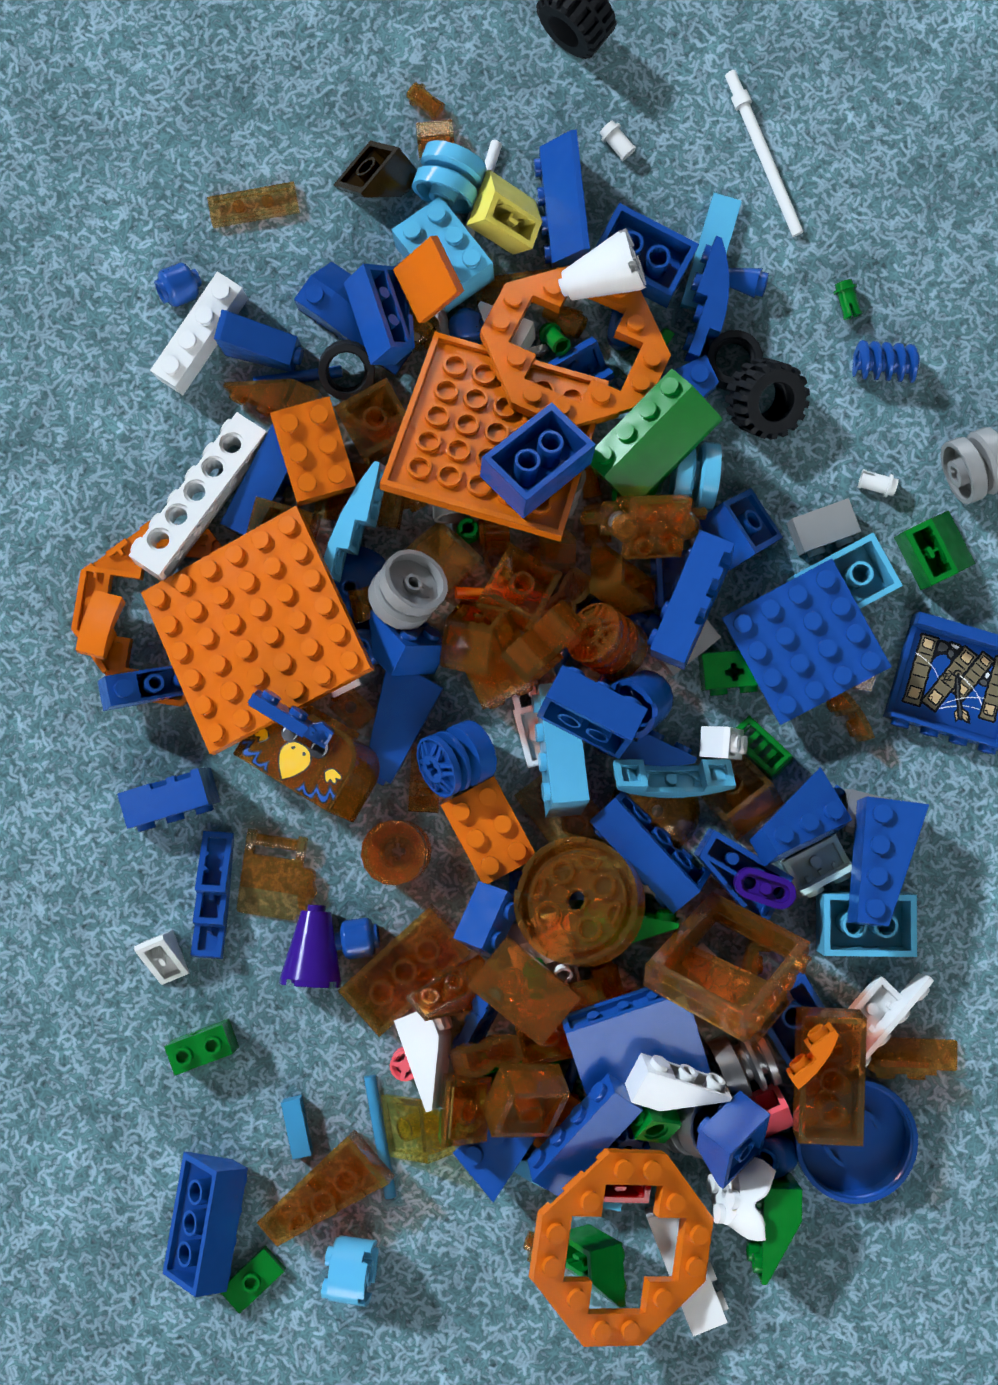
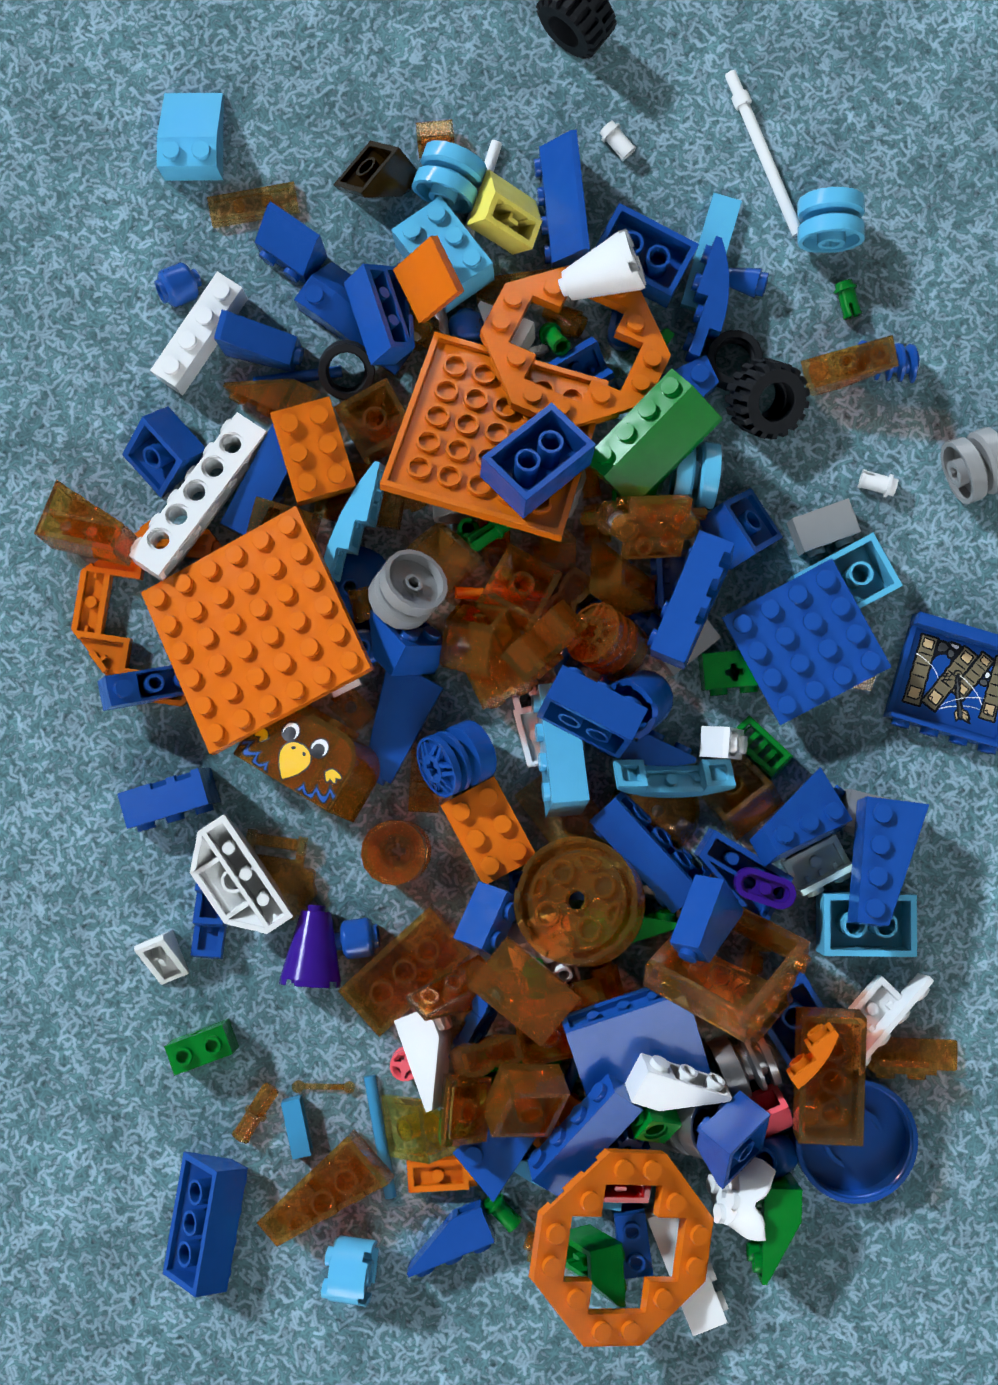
orange slope [75,590,126,660] -> none
green plate [221,1245,286,1314] -> none
blue hinge [248,689,335,749] -> none
clear orange pin [406,82,445,120] -> none
clear orange slope [826,691,875,742] -> none
green slope [894,510,976,590] -> none
none -> clear orange wedge [34,479,138,566]
none -> blue slope [122,406,205,498]
none -> medium azure slope [157,93,224,181]
none -> white wedge [190,814,293,934]
none -> clear orange axle [232,1083,279,1144]
none -> blue slope [255,201,327,284]
none -> clear orange hinge [292,1080,355,1093]
none -> orange hinge [407,1156,477,1193]
none -> blue slope [407,1198,495,1278]
none -> green axle [467,521,512,552]
none -> green pin [483,1193,522,1233]
none -> blue brick [612,1203,653,1279]
none -> blue slope [670,874,744,963]
none -> medium azure wheel [797,187,865,253]
none -> clear orange slope [801,335,899,396]

